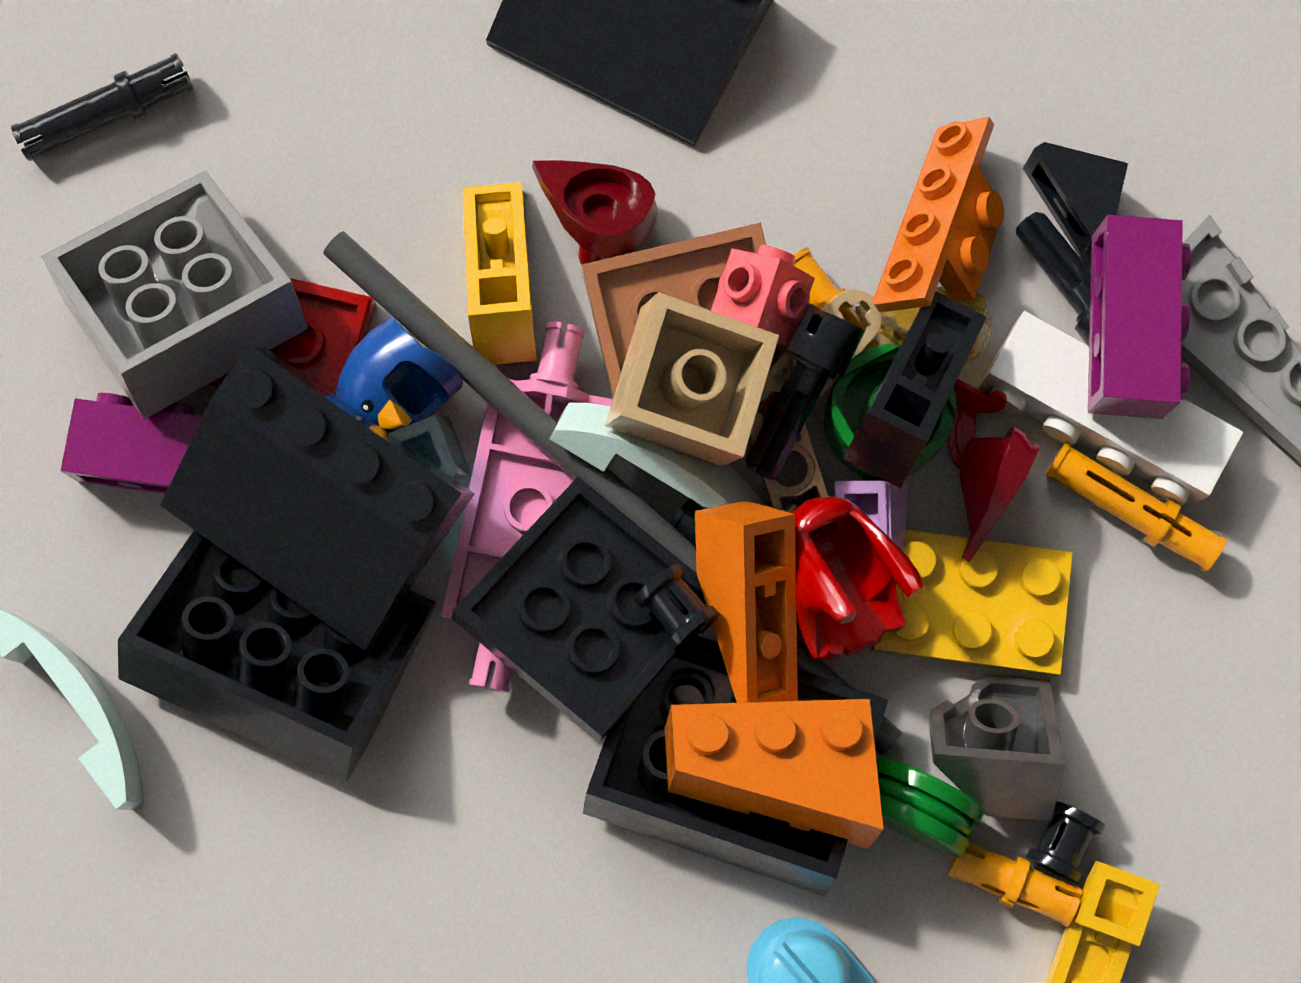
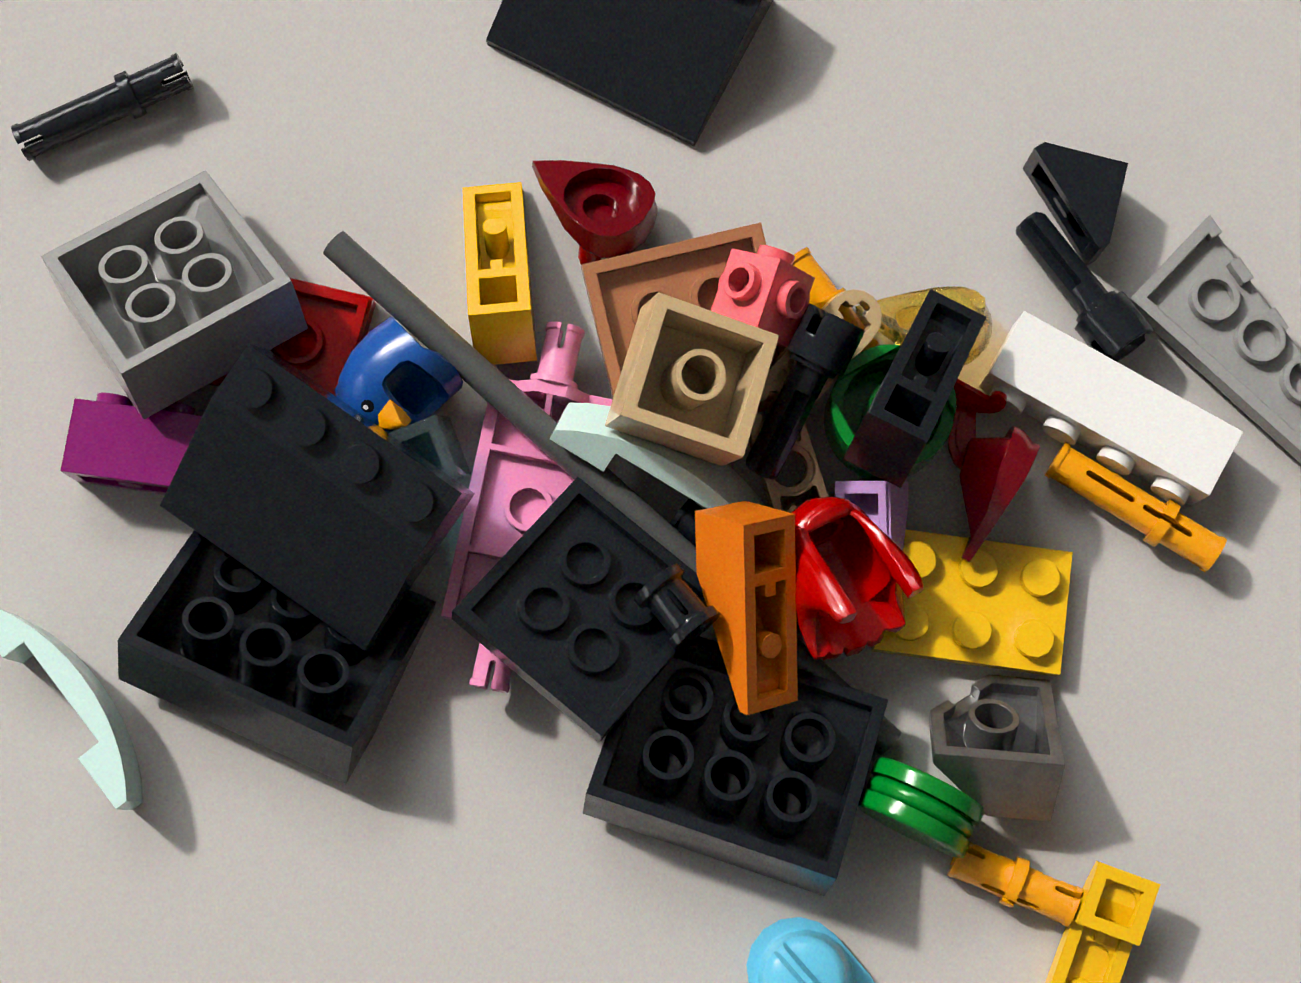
orange wedge [665,699,884,849] -> none
orange bracket [872,117,1005,313] -> none
black bush [1026,801,1105,884] -> none
magenta brick [1088,214,1191,419] -> none

